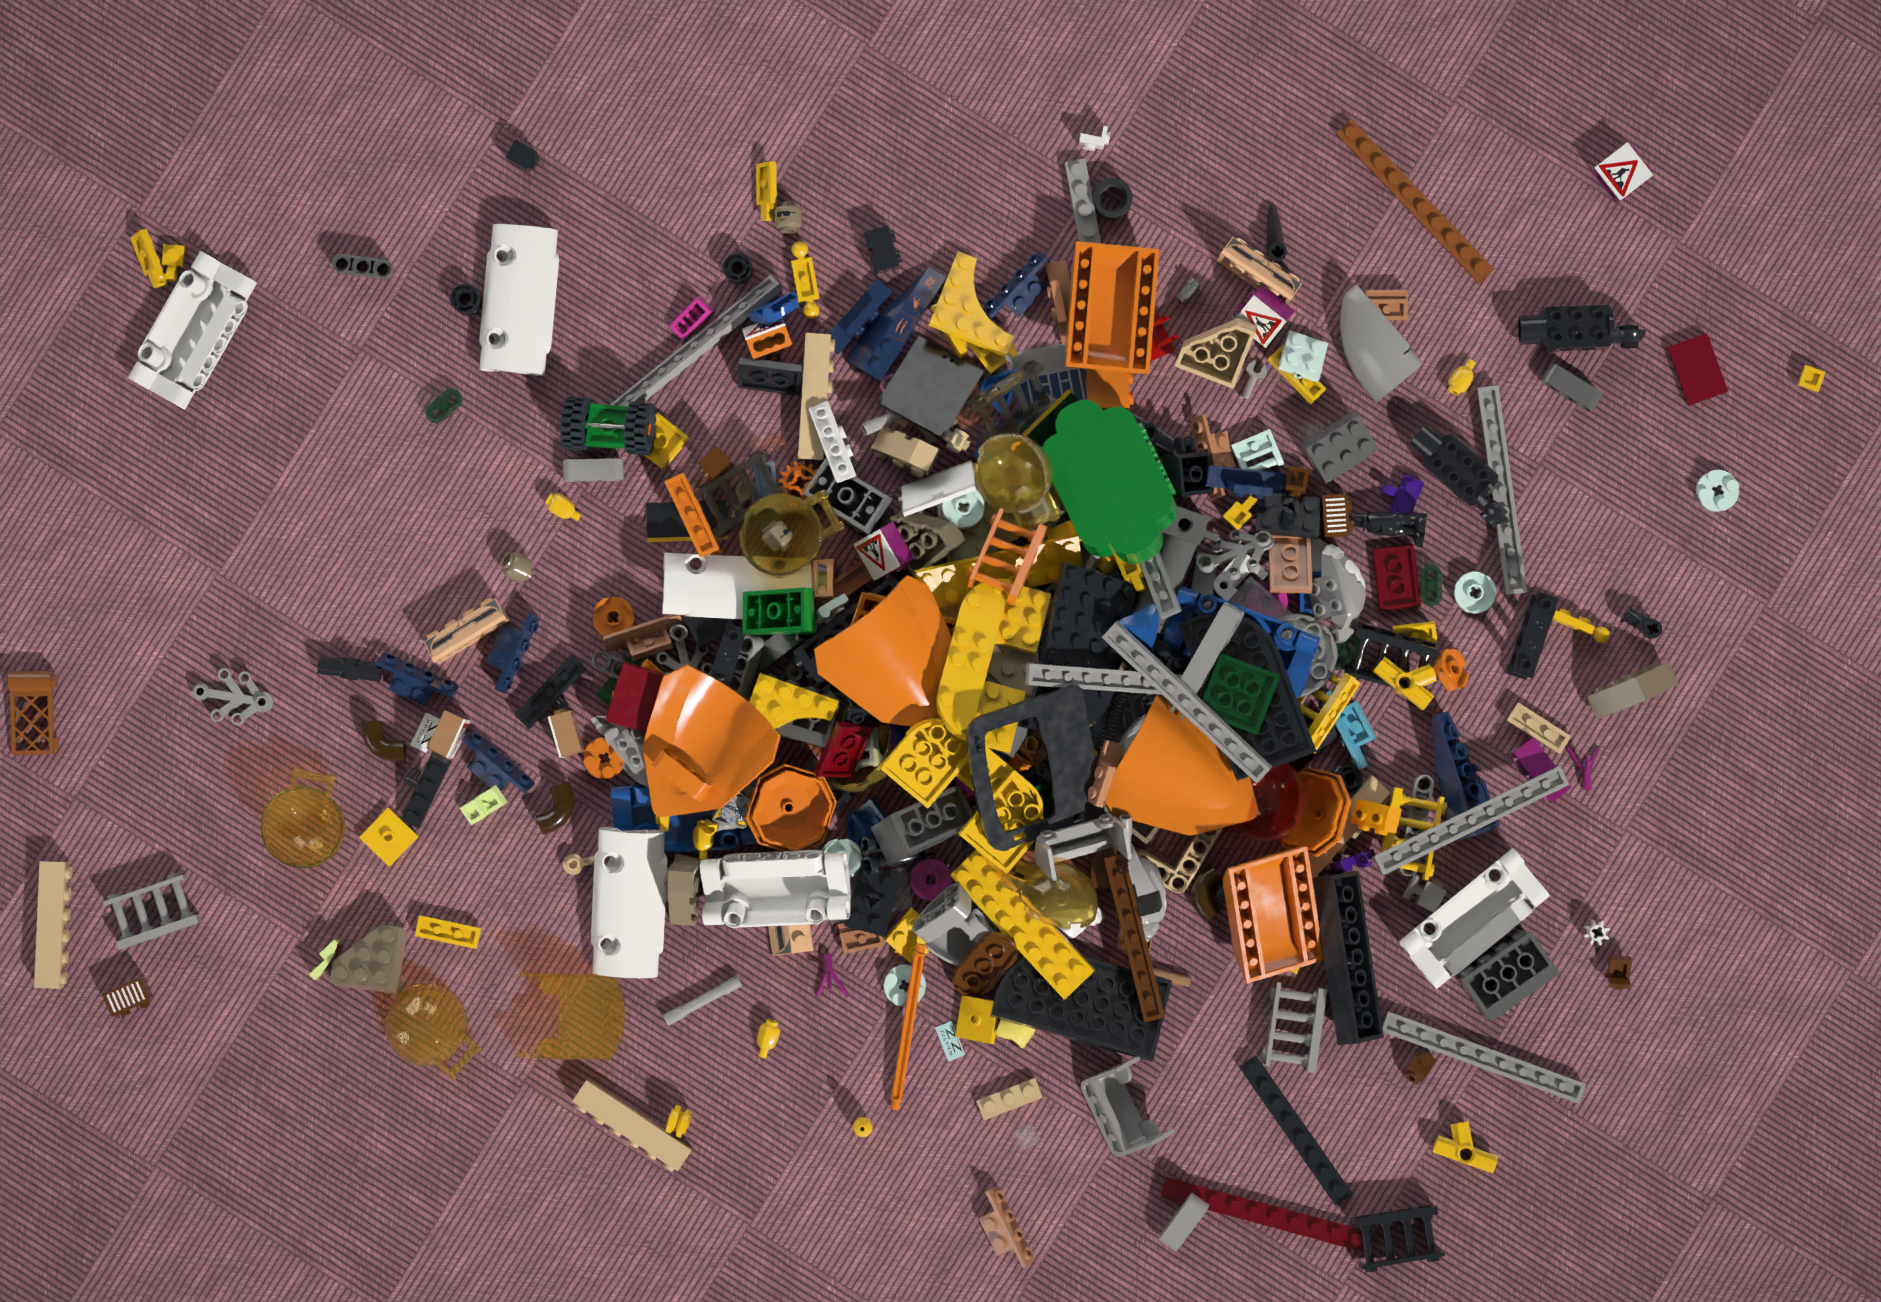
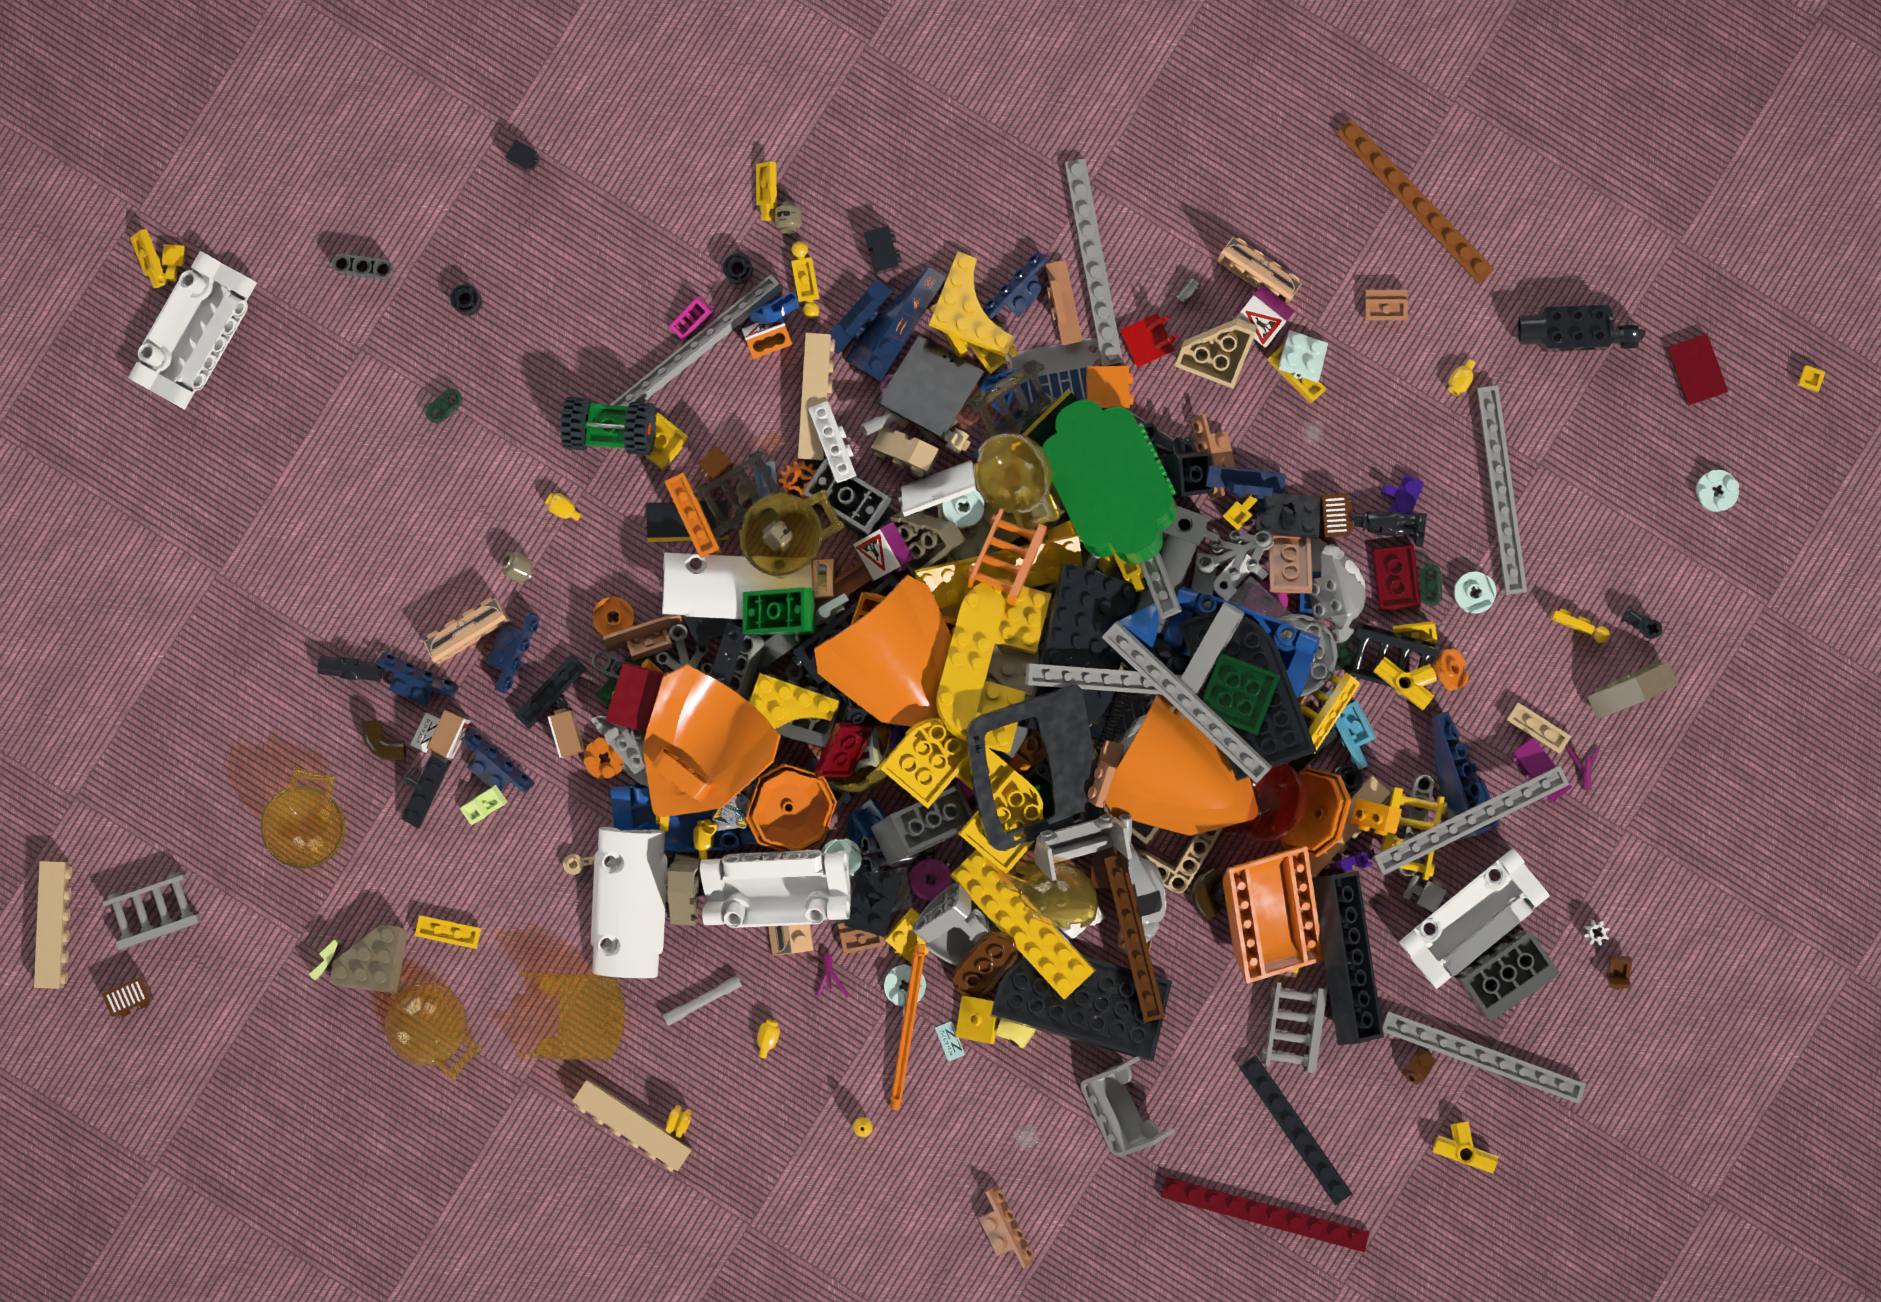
dark orange piece [8,671,59,755] -> none
light grey plant [192,668,273,726] -> none
yellow plate [359,807,419,867] -> none
white panel [479,224,559,376] -> none
dark brown cylinder [536,782,574,835] -> none
light grey beam [563,458,624,482] -> none
black plate [738,352,802,396] -> none
tan plate [976,1078,1043,1120] -> none
orange slope [1065,241,1160,375] -> none
white bracket [1079,126,1111,151] -> none
black tyre [1093,178,1133,220] -> none
medium nougat piece [1153,967,1191,987] -> none
light grey beam [1158,1193,1209,1252] -> none
light aqua plate [1231,429,1284,471] -> none
light grey bar [1241,360,1267,400] -> none
black piece [1266,204,1287,264] -> none
reddish brown bracket [1285,466,1310,497] -> none
dark grey brick [1300,411,1379,484] -> none
light grey panel [1340,284,1423,403] -> none
black fence [1351,1204,1445,1272] -> none
black brick [1409,423,1510,527] -> none
black fence [1505,592,1559,680] -> none
dark grey beam [1541,363,1603,413] -> none
piece [1591,142,1653,204] -> none

